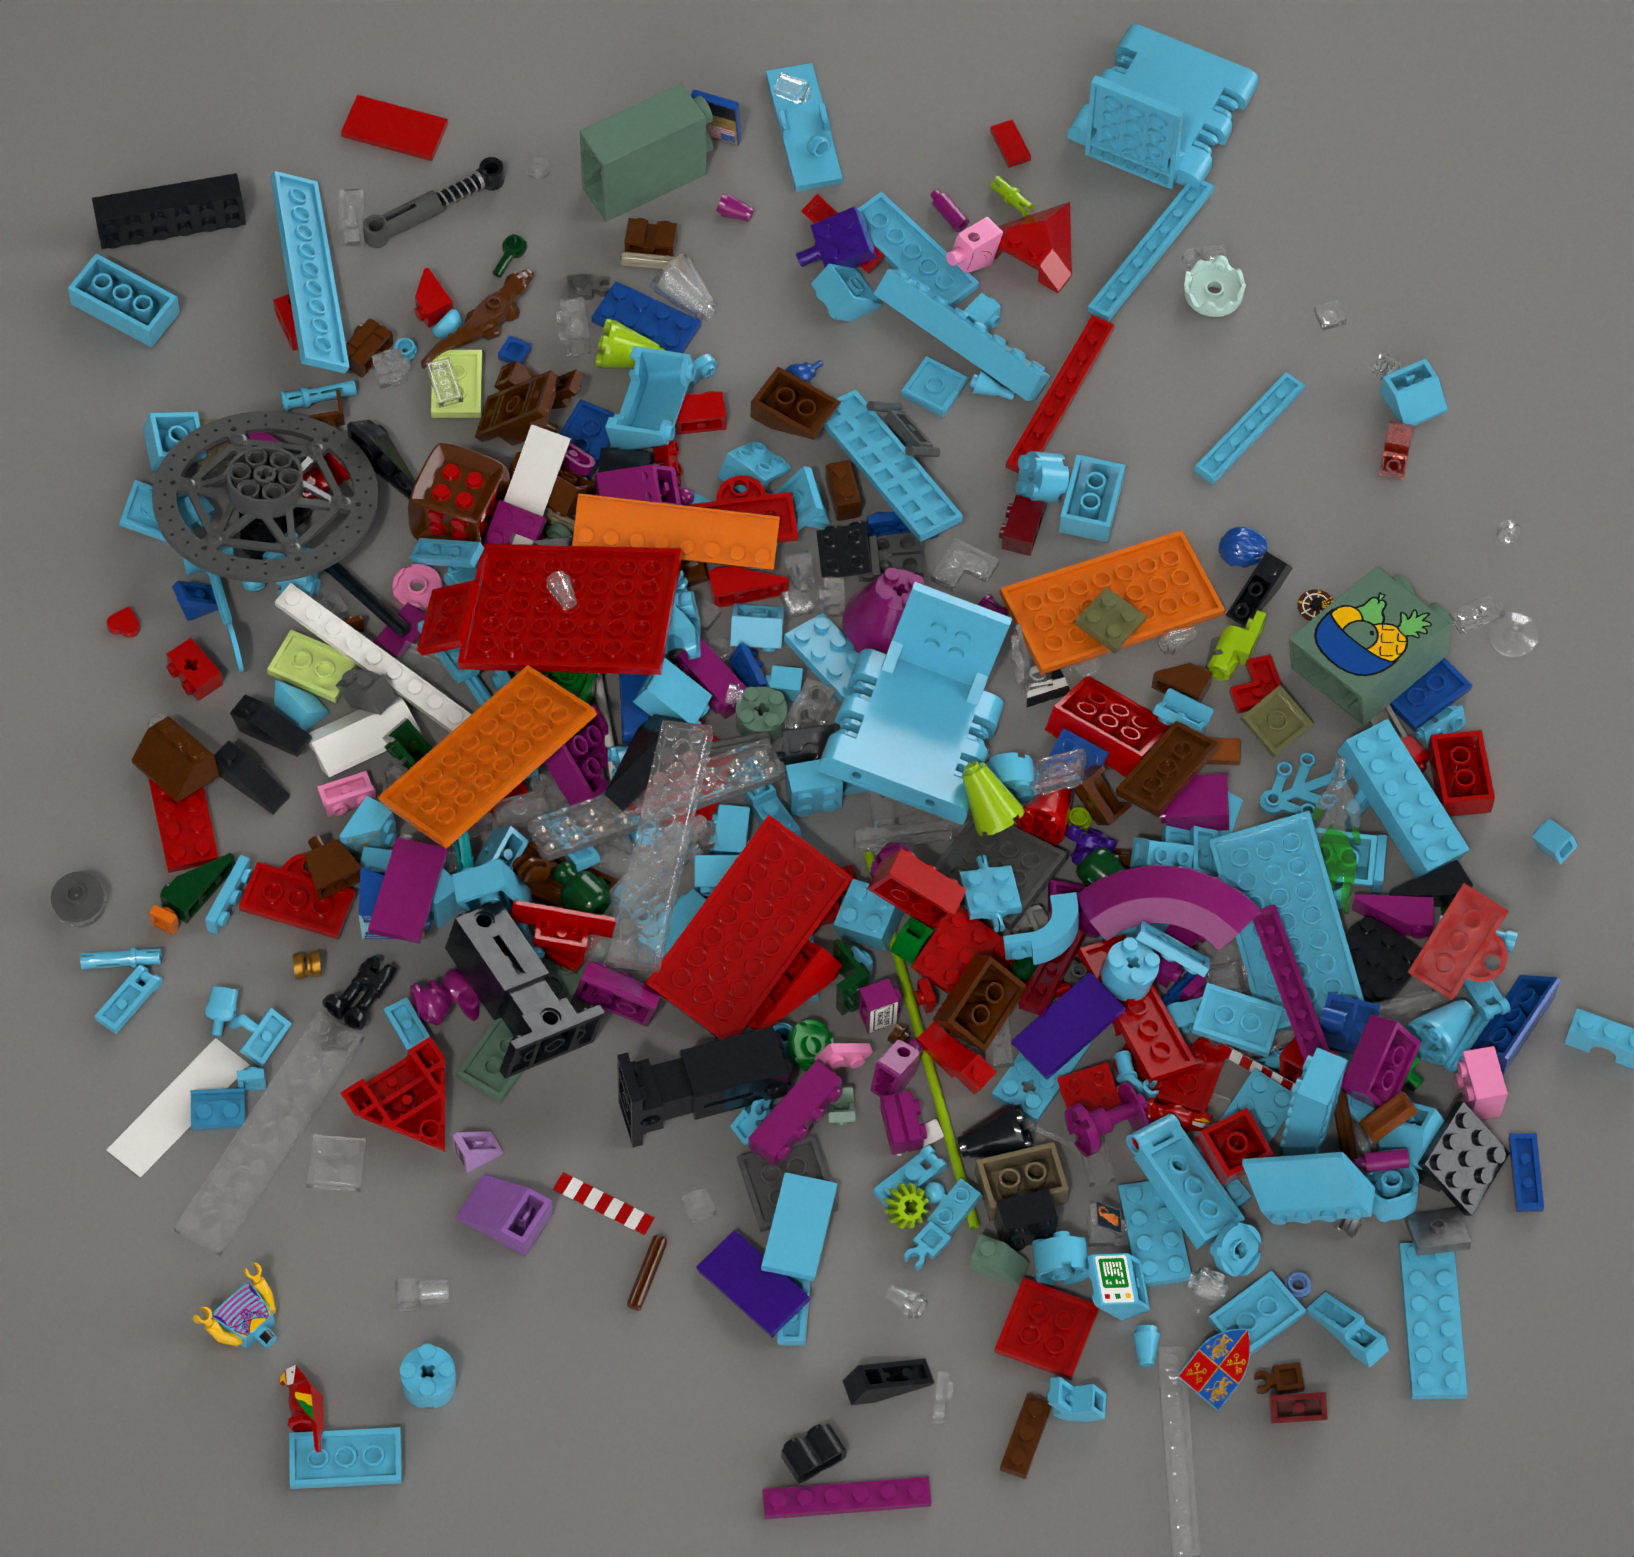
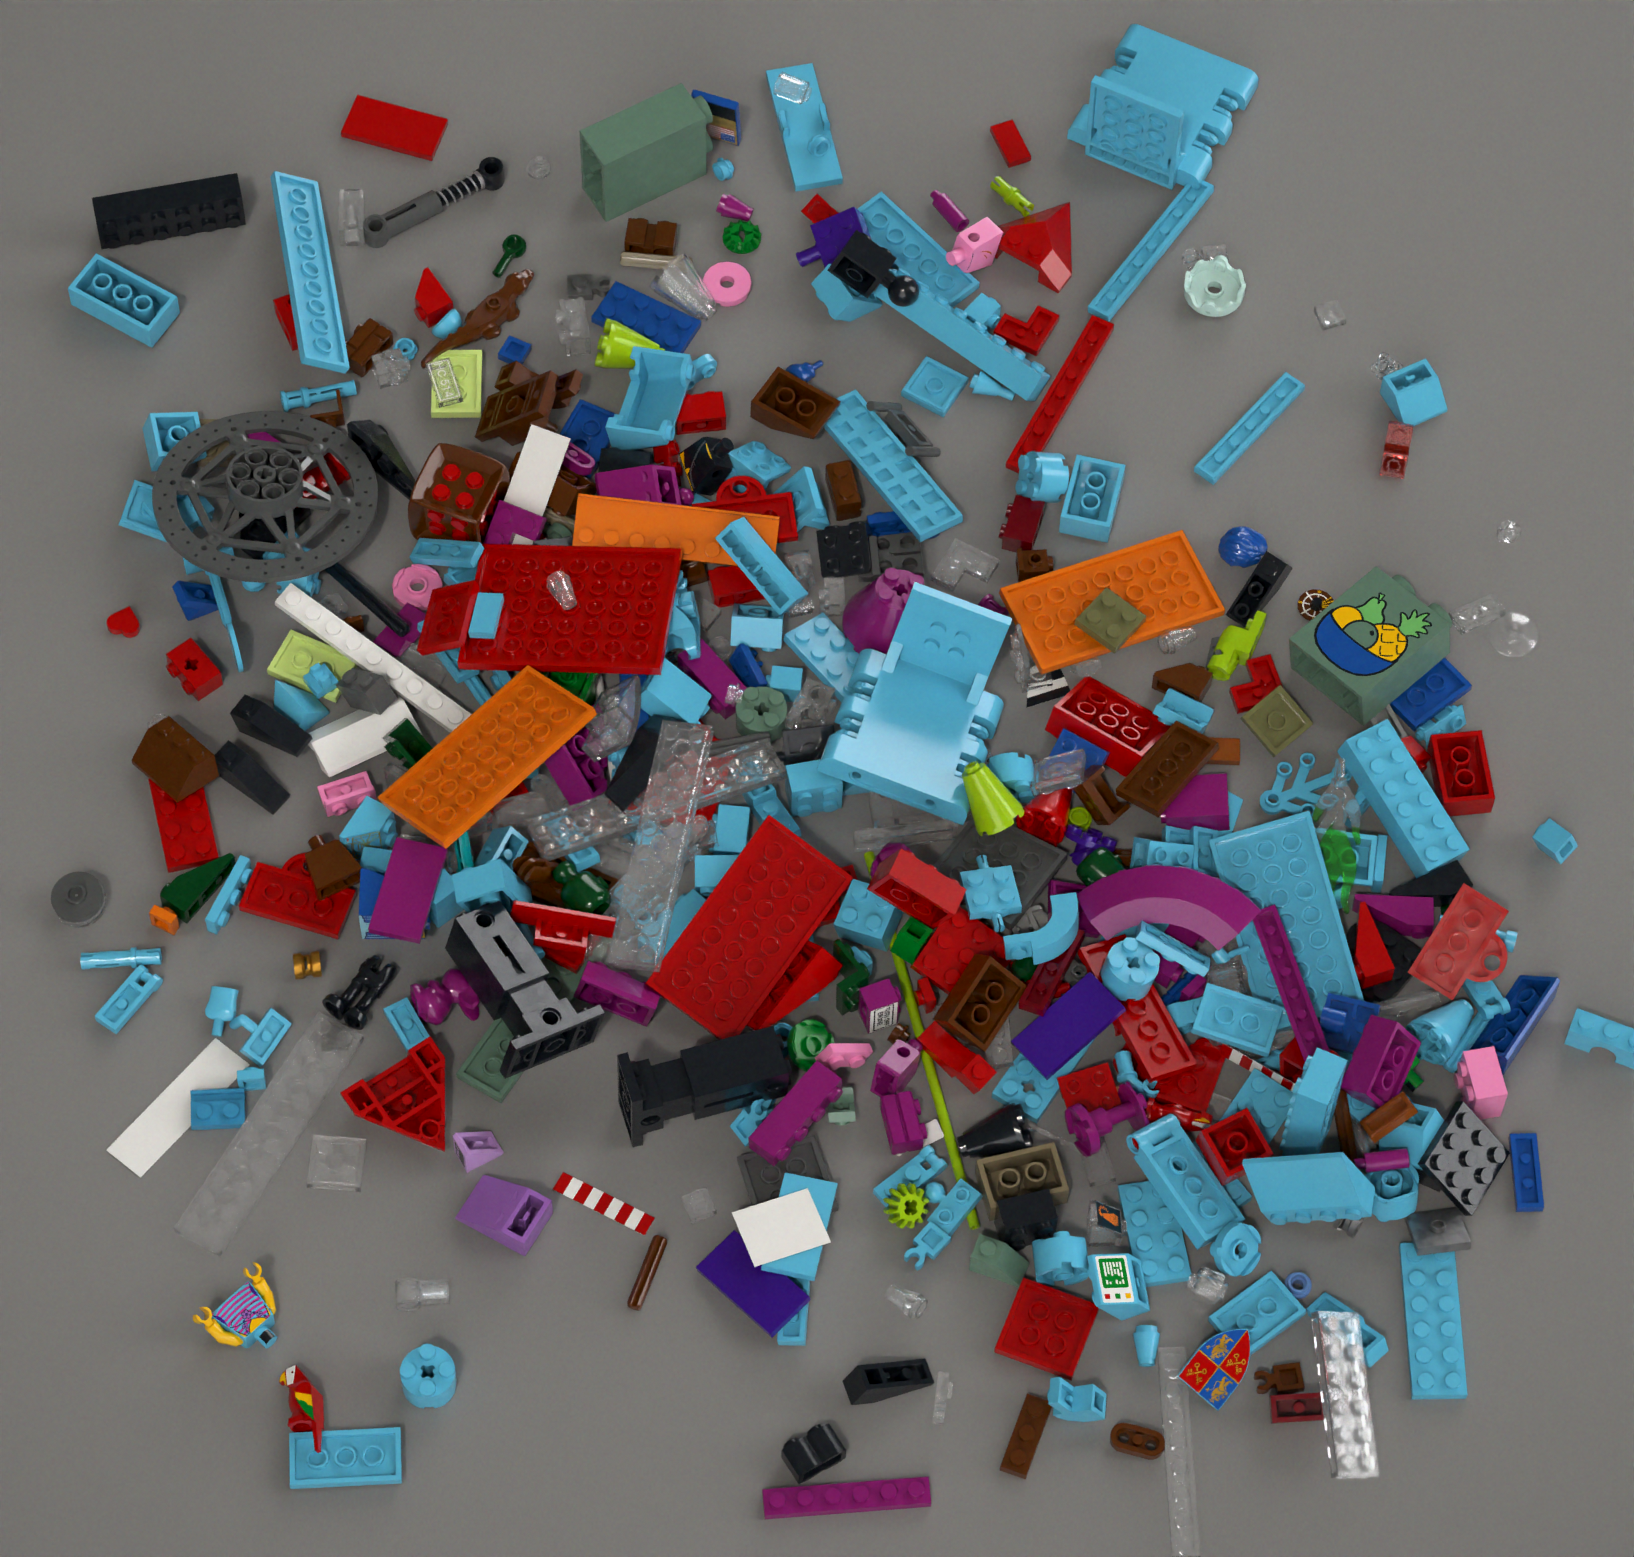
none -> medium azure tile [303,663,339,699]
none -> medium azure tile [468,592,504,639]
none -> clear slope [581,674,641,762]
none -> black torso [679,437,734,496]
none -> bright pink tile [703,262,752,307]
none -> medium azure plate [712,158,734,181]
none -> medium azure brick [715,517,809,615]
none -> green gear [722,219,761,254]
none -> white sticker [732,1188,831,1267]
none -> black brick [827,230,919,307]
none -> red plate [993,306,1059,356]
none -> reddish brown brick [1015,548,1053,582]
none -> reddish brown plate [1110,1423,1165,1460]
none -> medium azure hand [1211,944,1250,964]
none -> clear plate [1311,1311,1379,1478]
none -> red slope [1353,901,1395,989]

